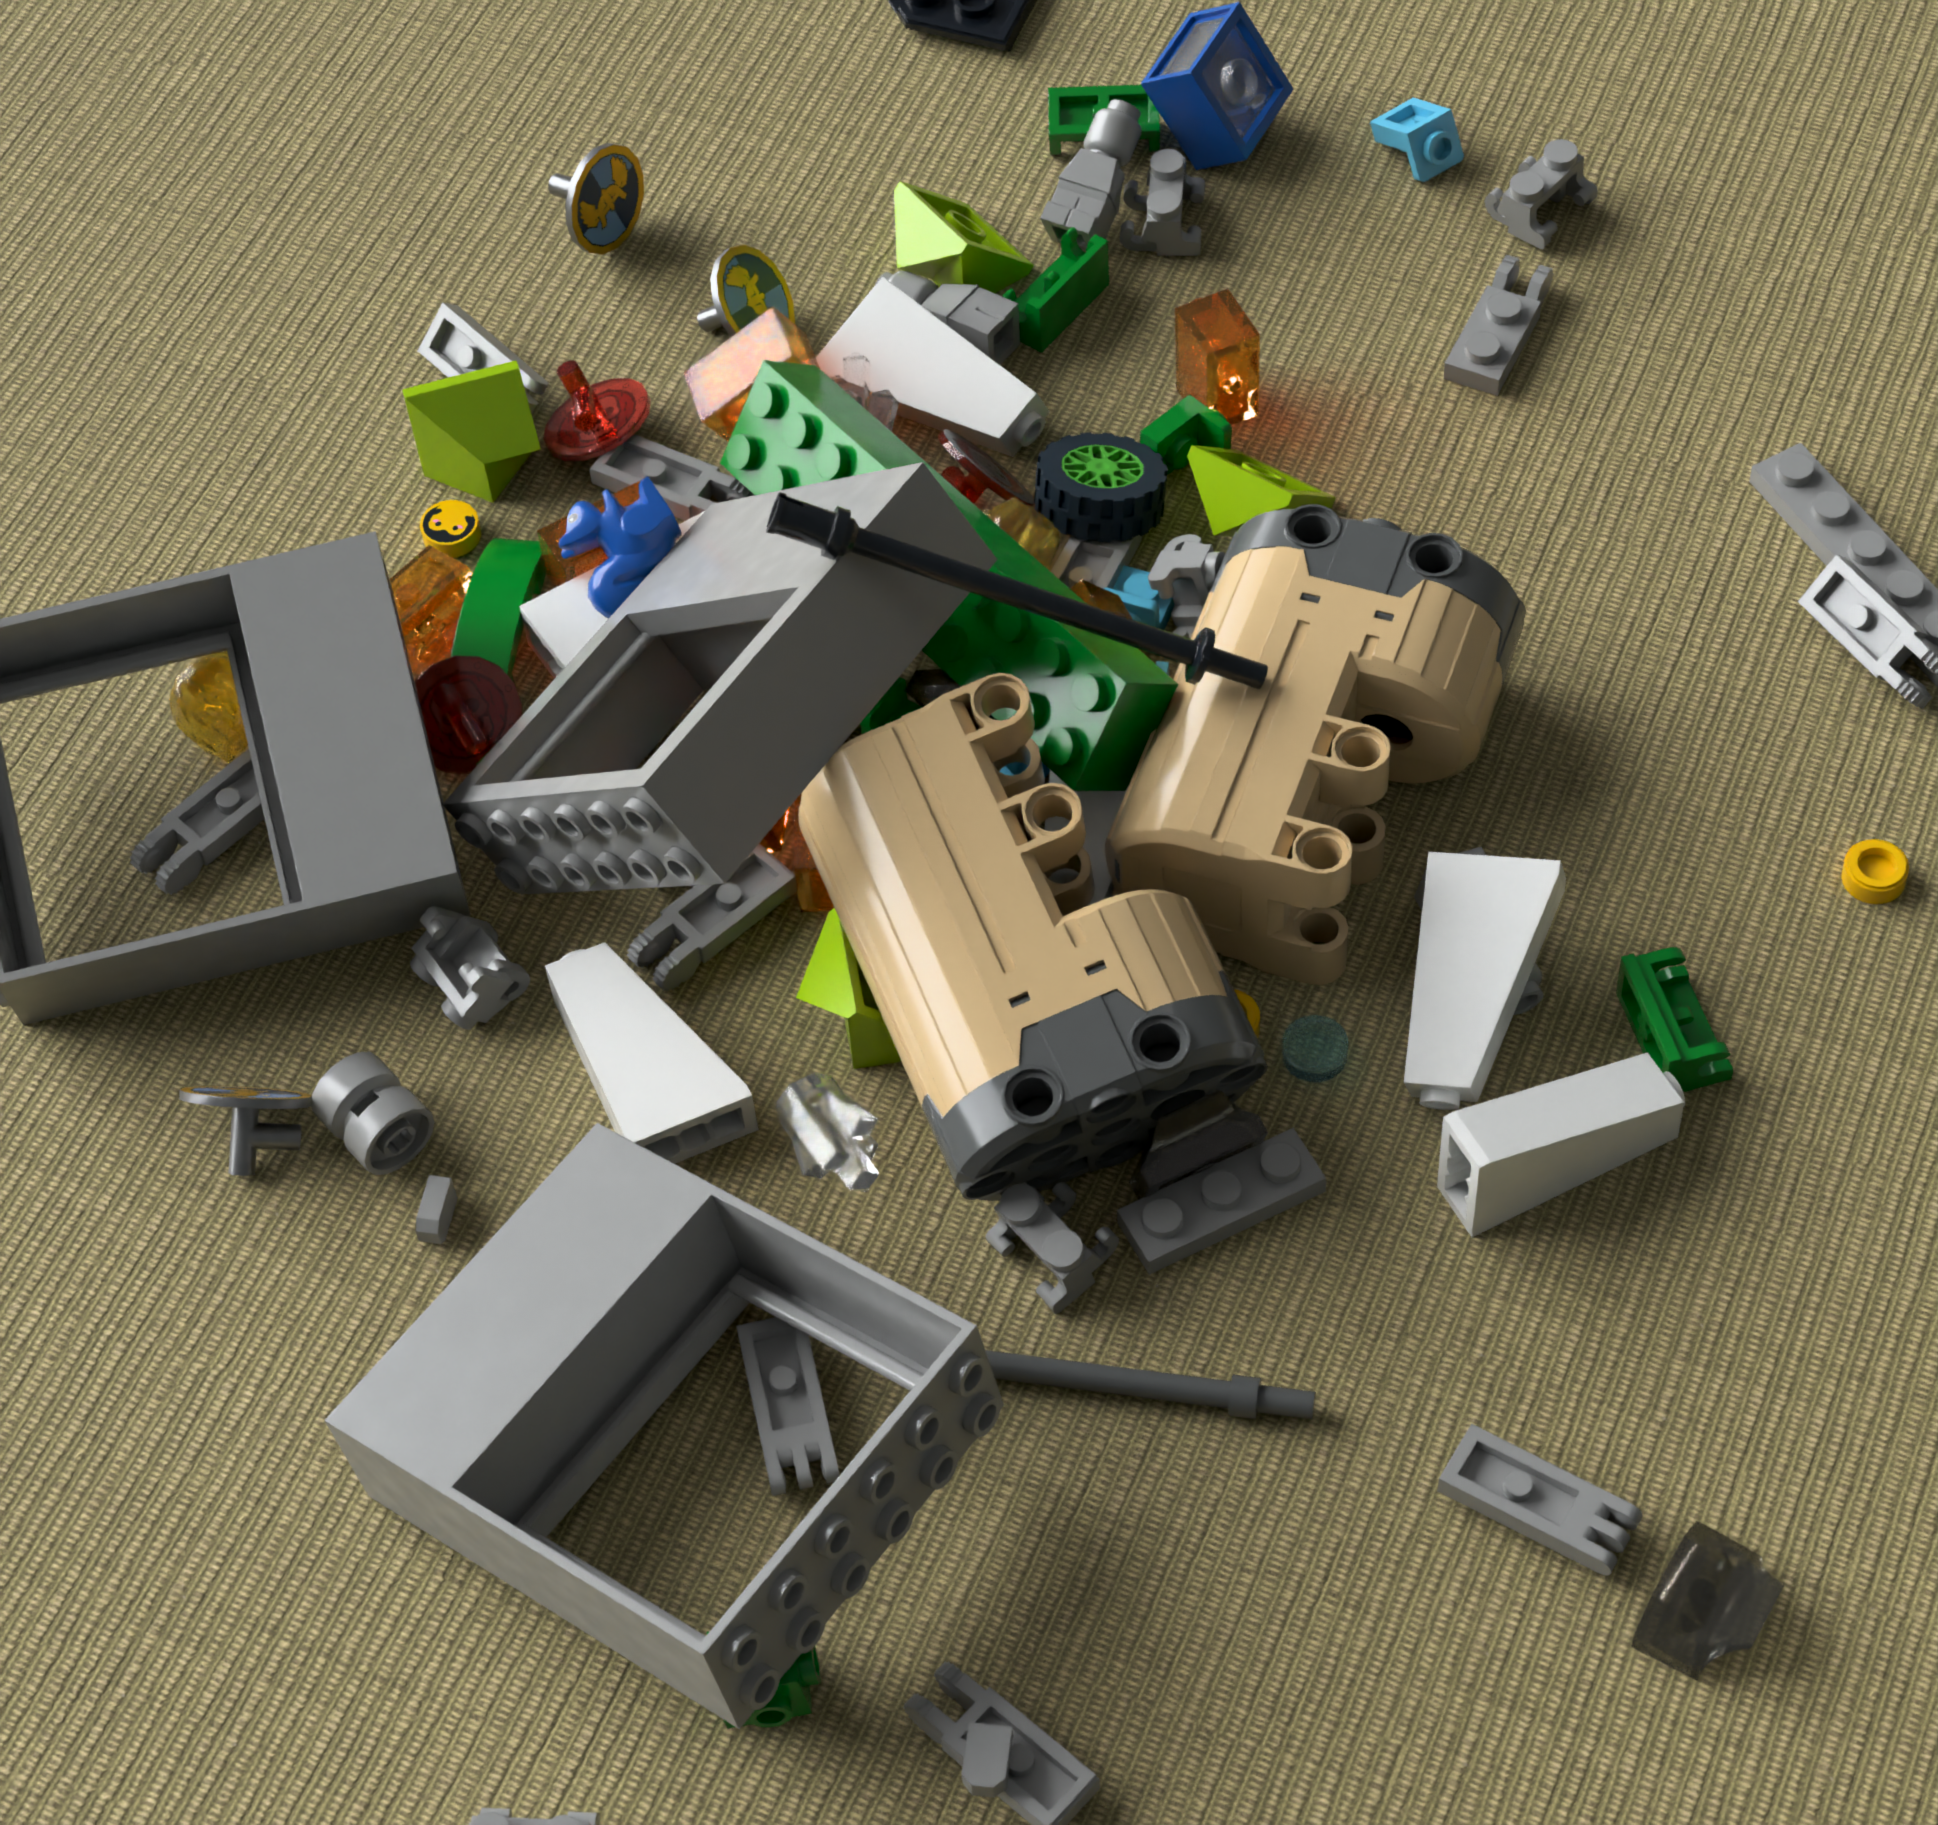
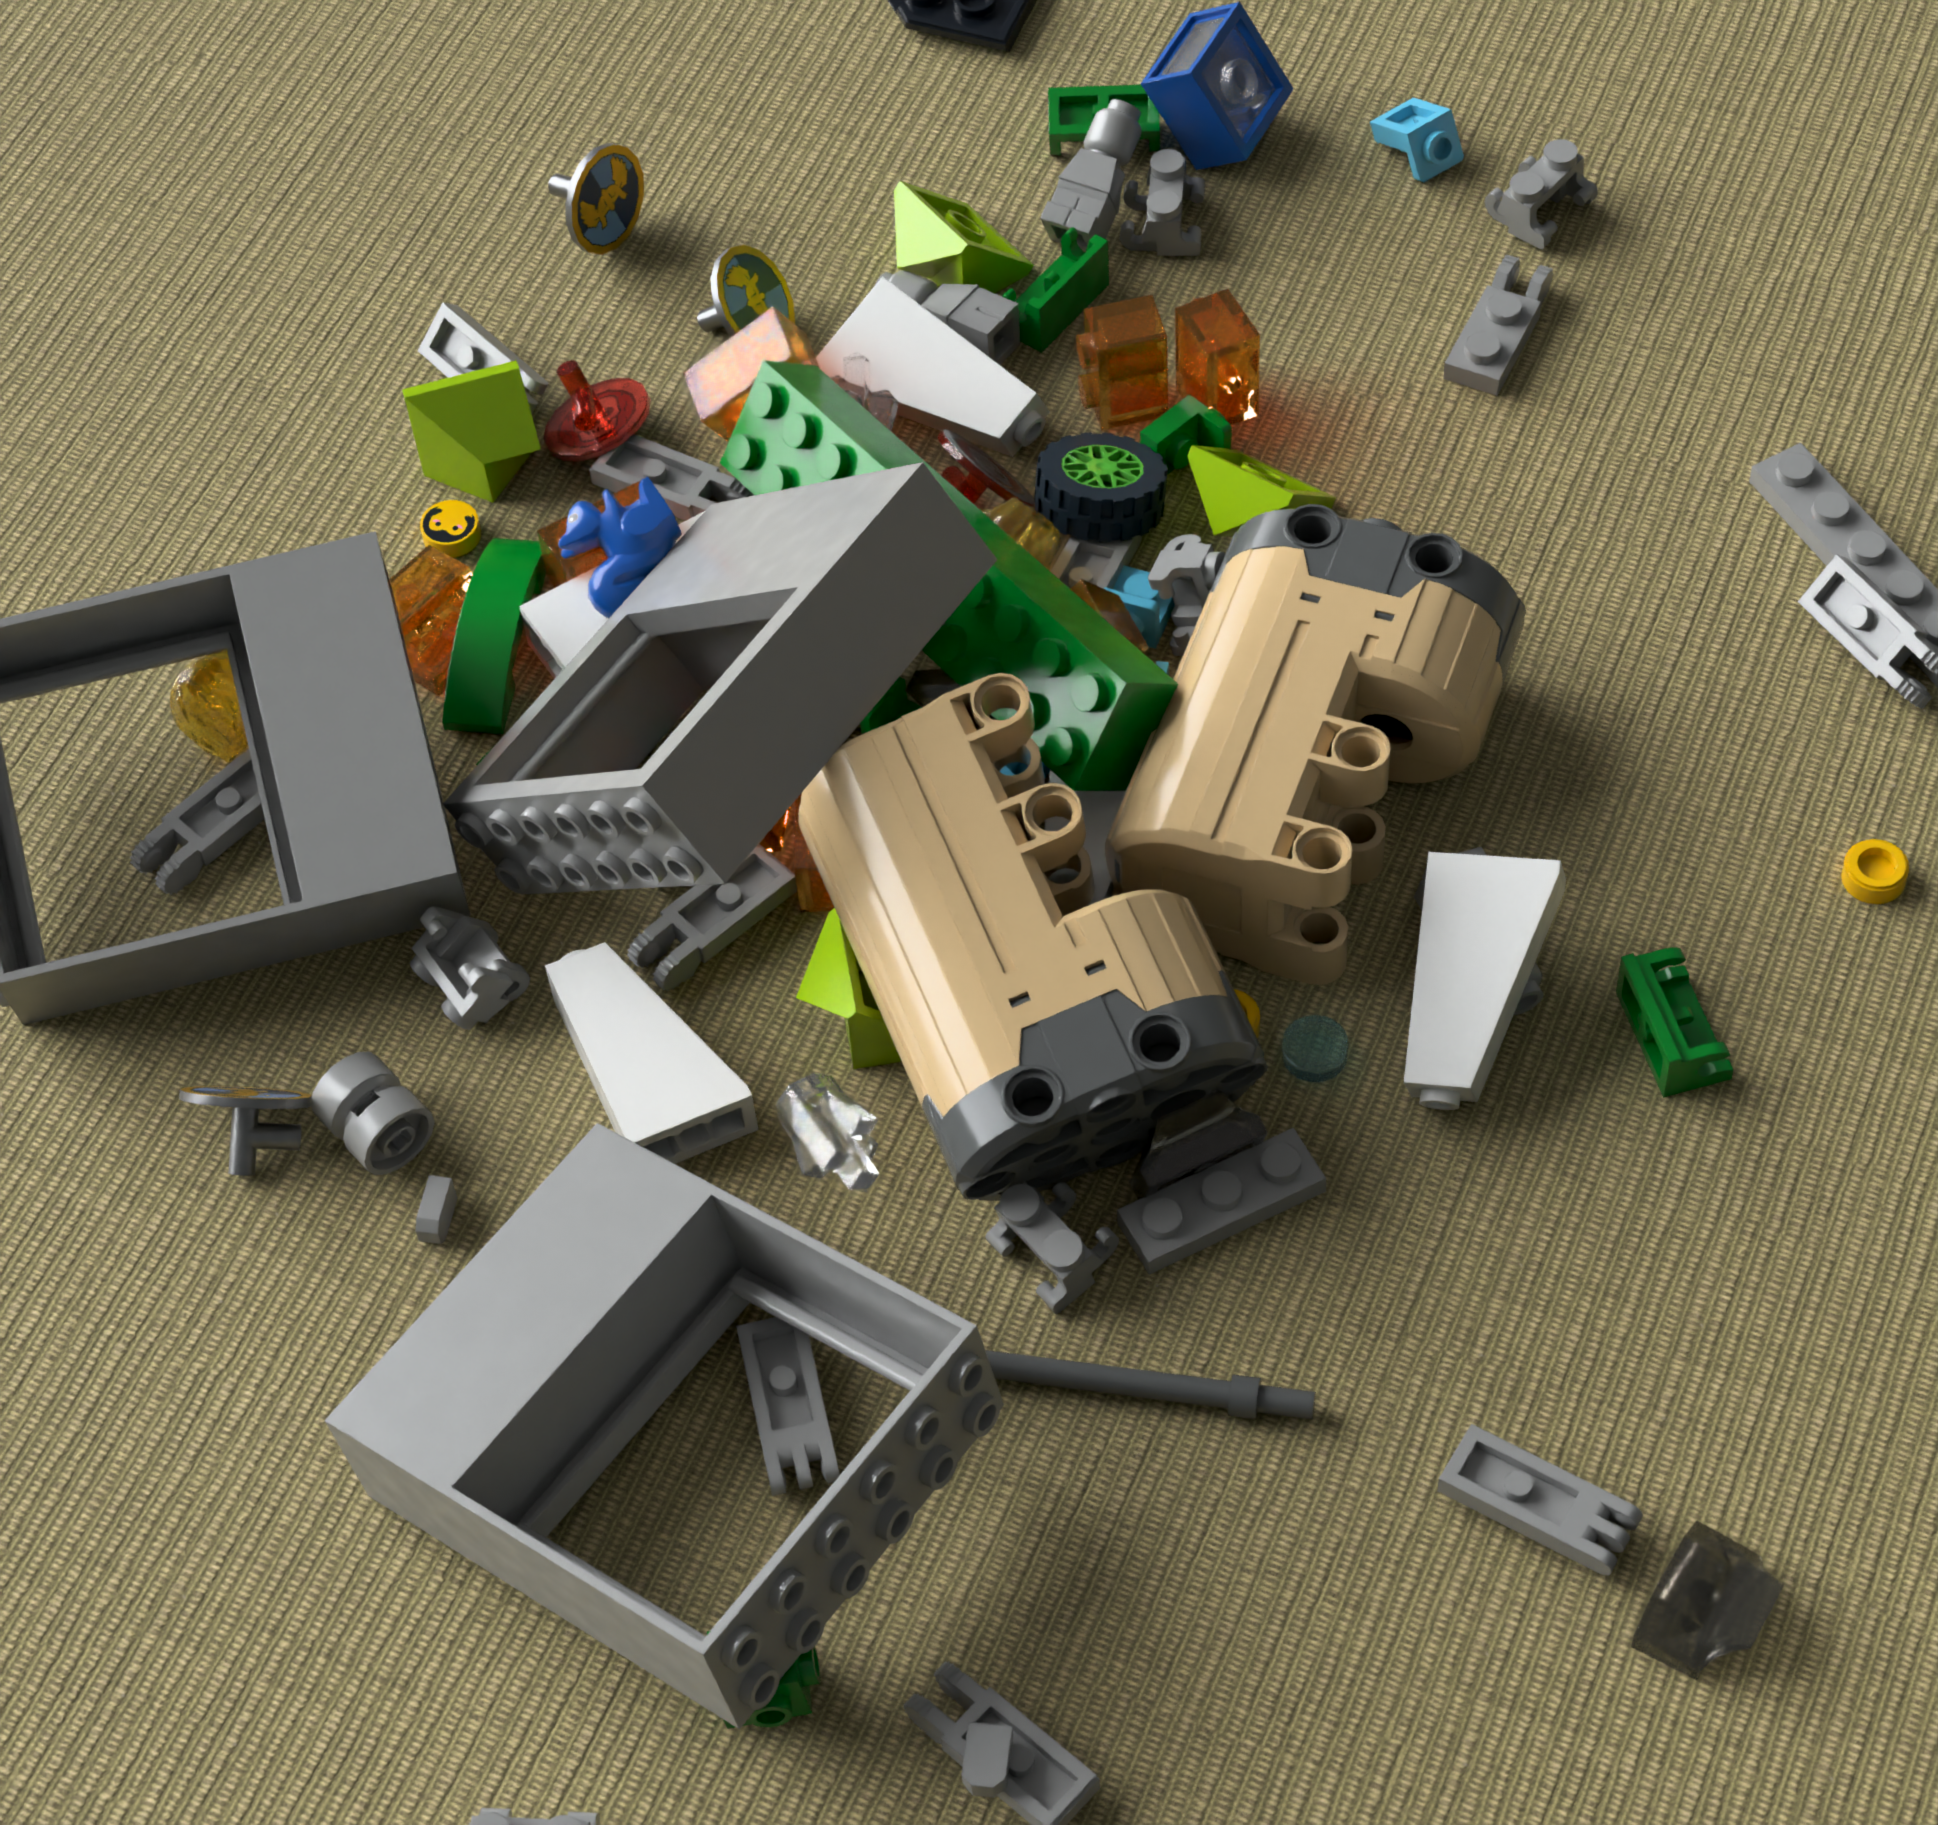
clear red shield [414,656,523,774] -> none
black bar [766,492,1268,689] -> none
white slope [1437,1052,1685,1237] -> none
none -> clear orange brick [1076,295,1168,430]

